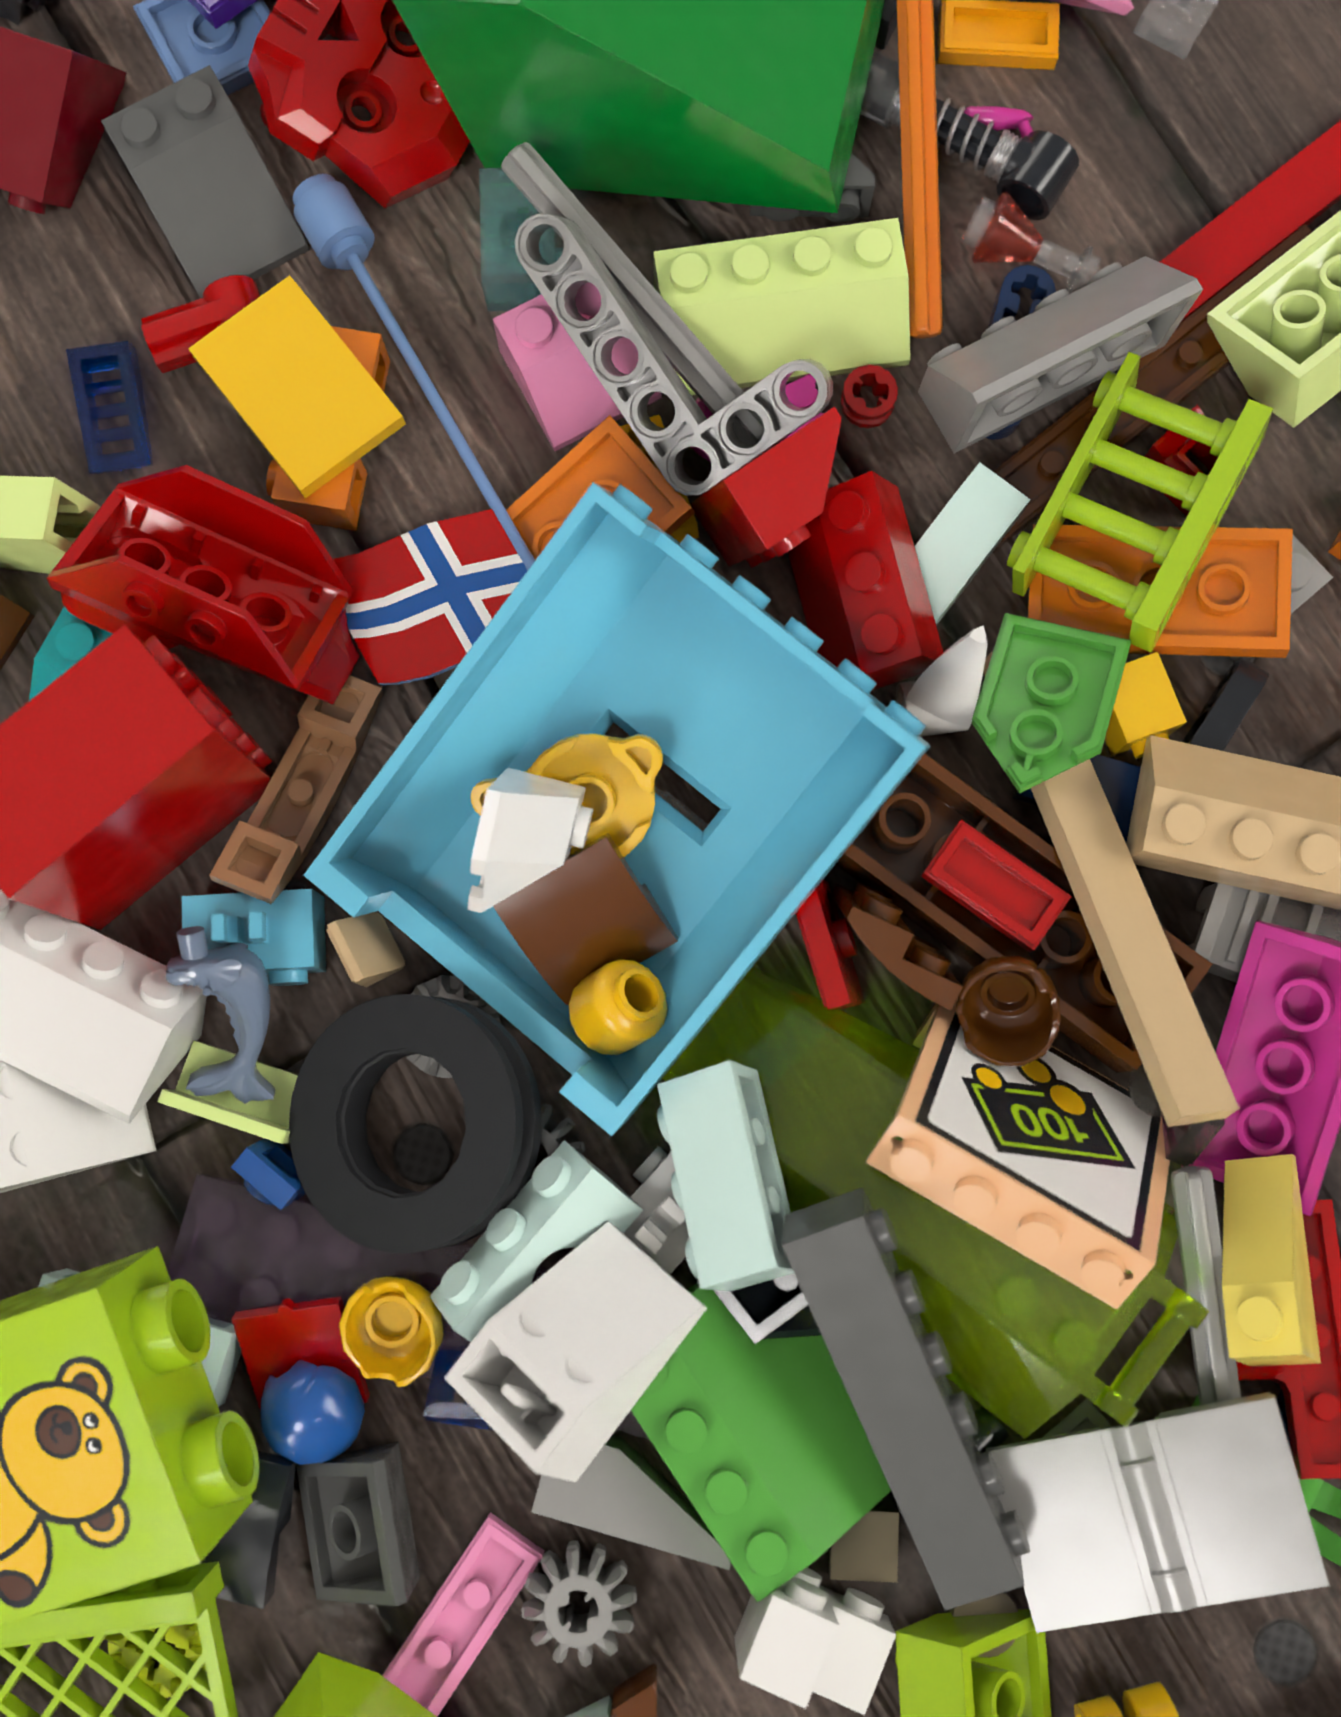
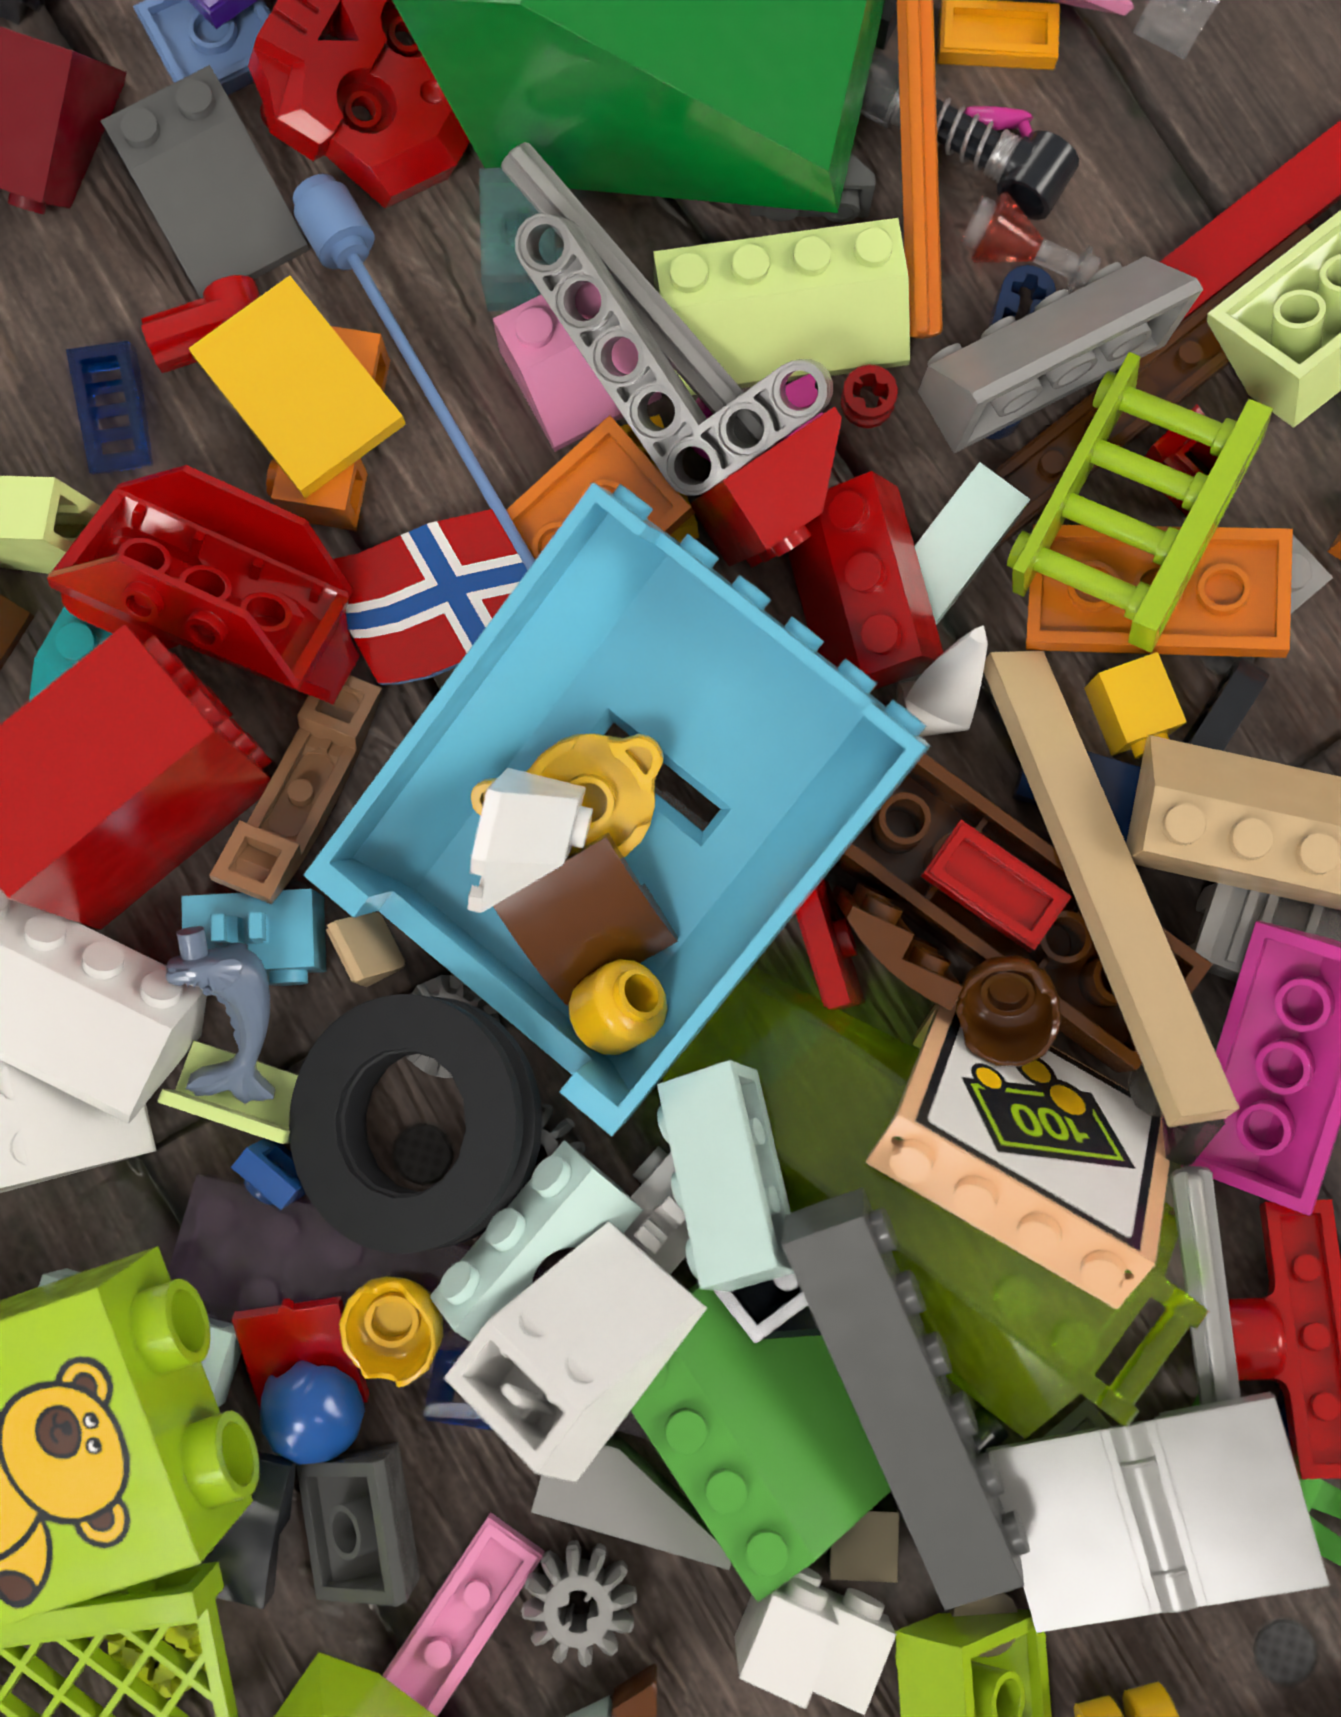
bright green tile [972,613,1132,794] -> none
light yellow slope [1222,1154,1321,1366] -> none

